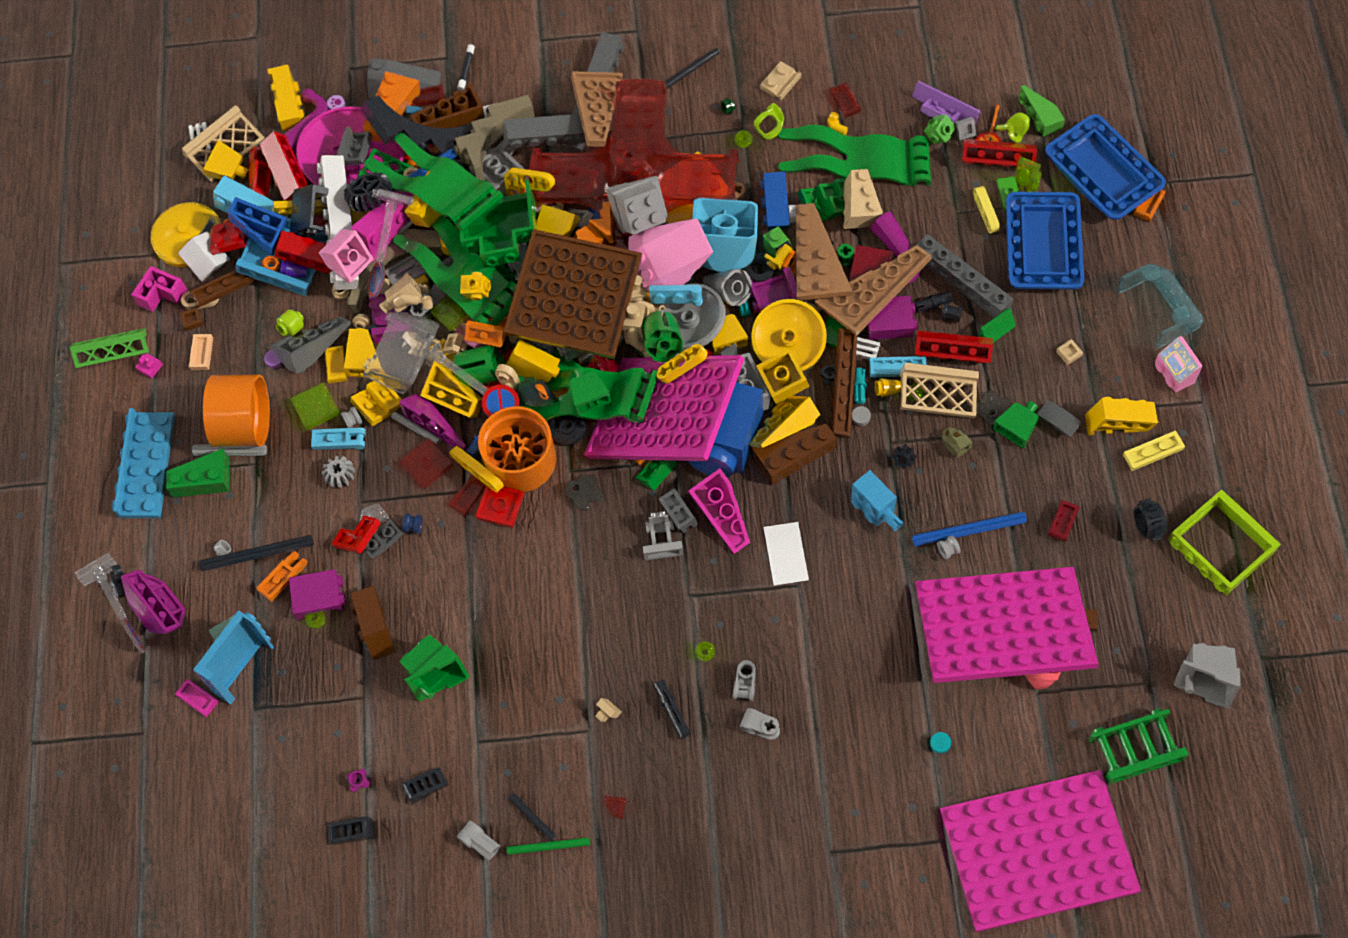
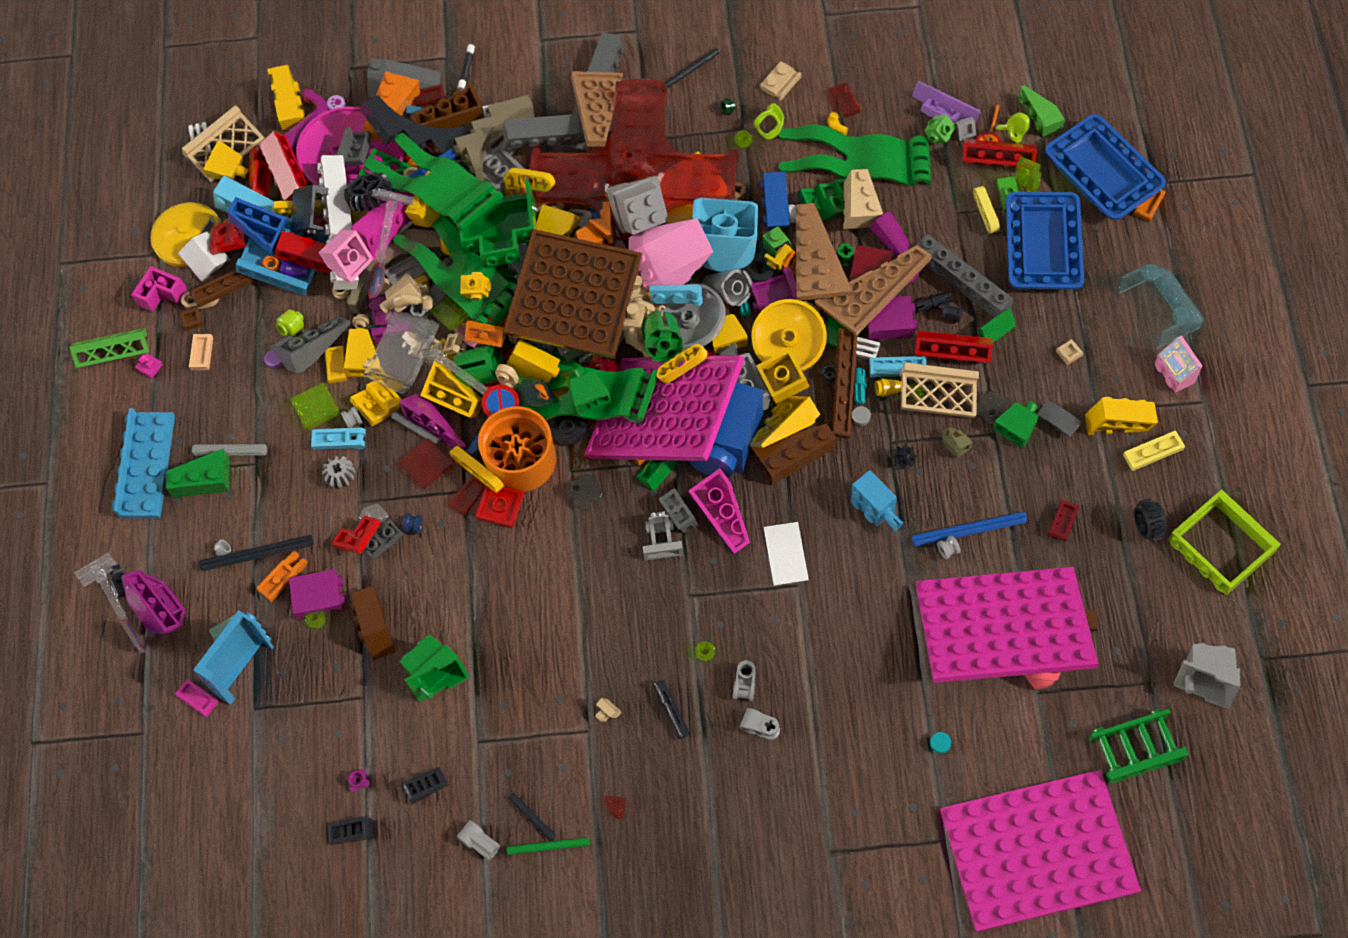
orange wheel [203,374,270,447] -> none

